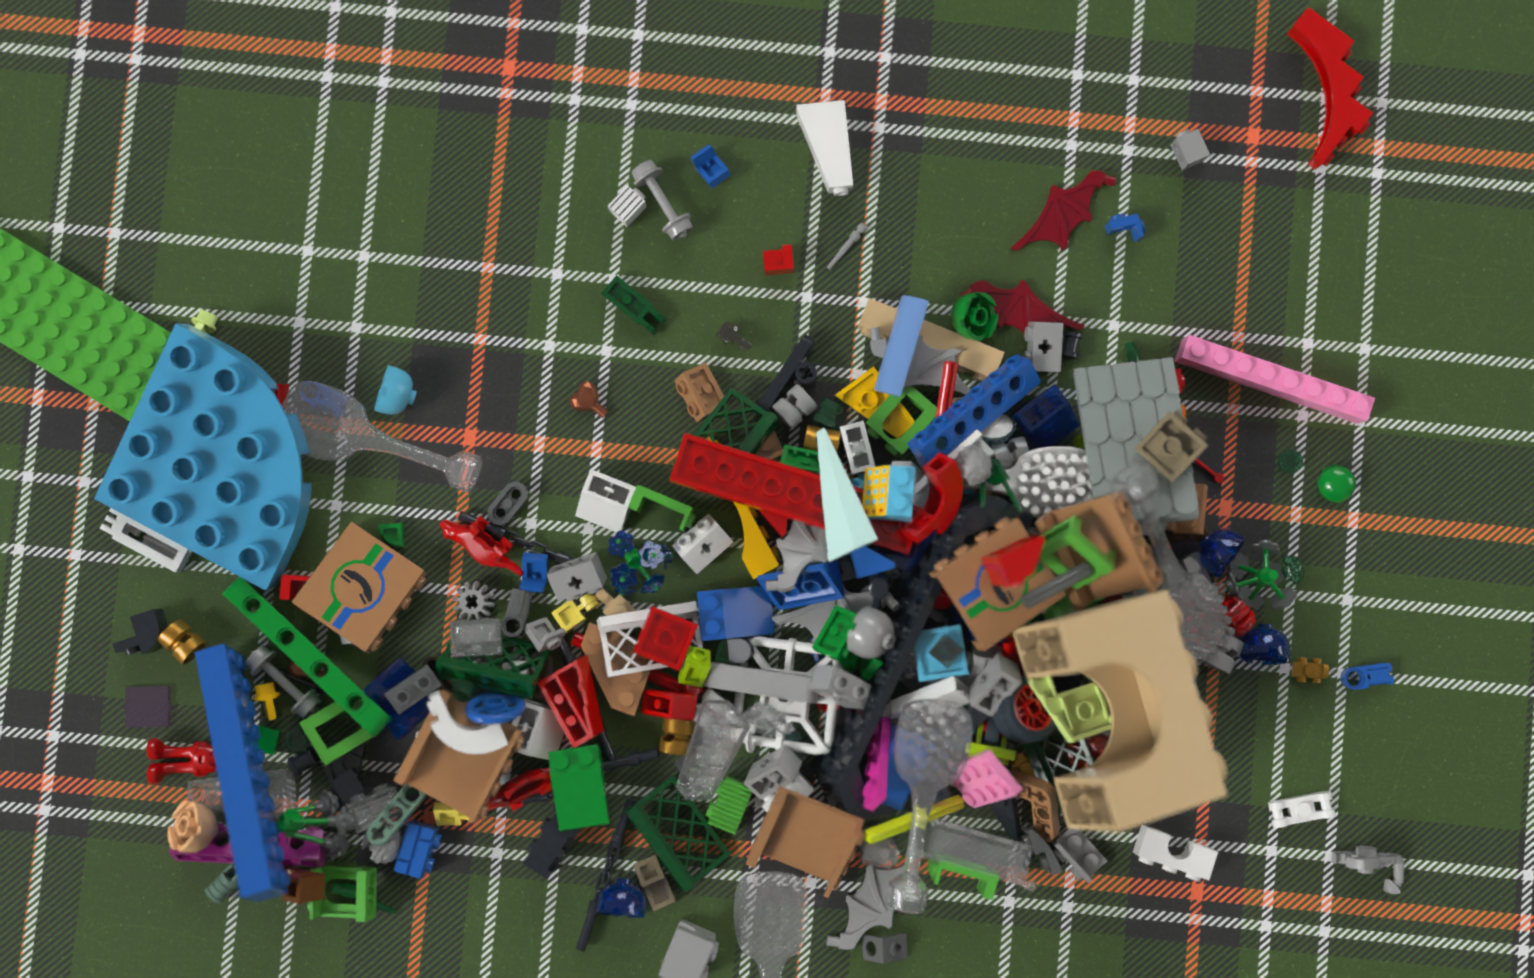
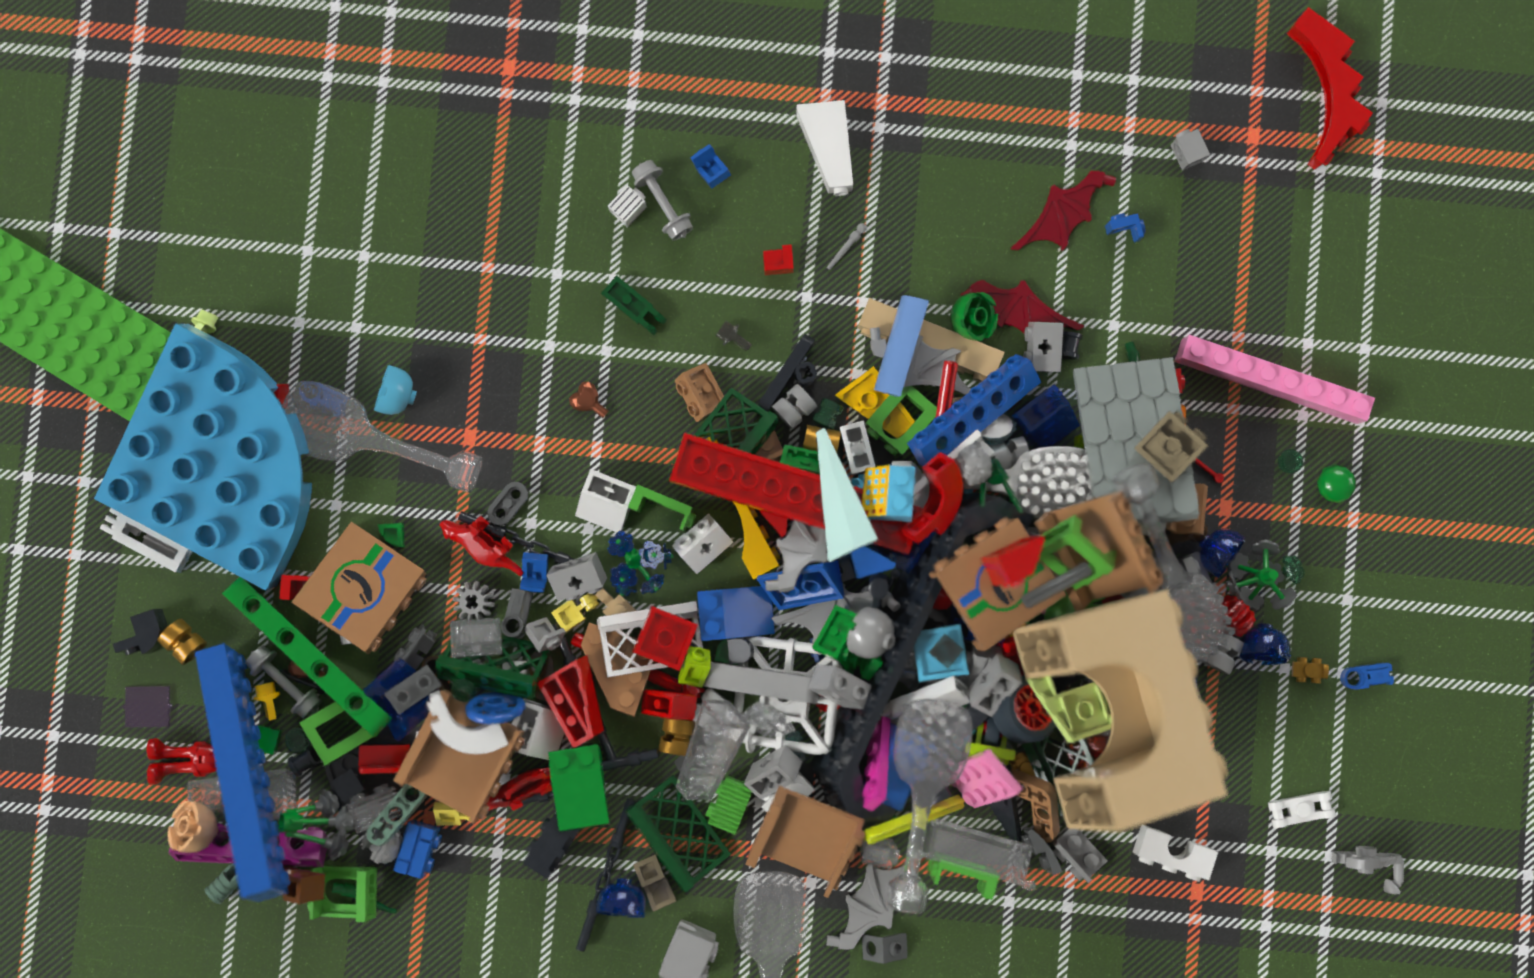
none -> red panel [358,744,410,774]
none -> dark grey hinge [393,623,437,676]

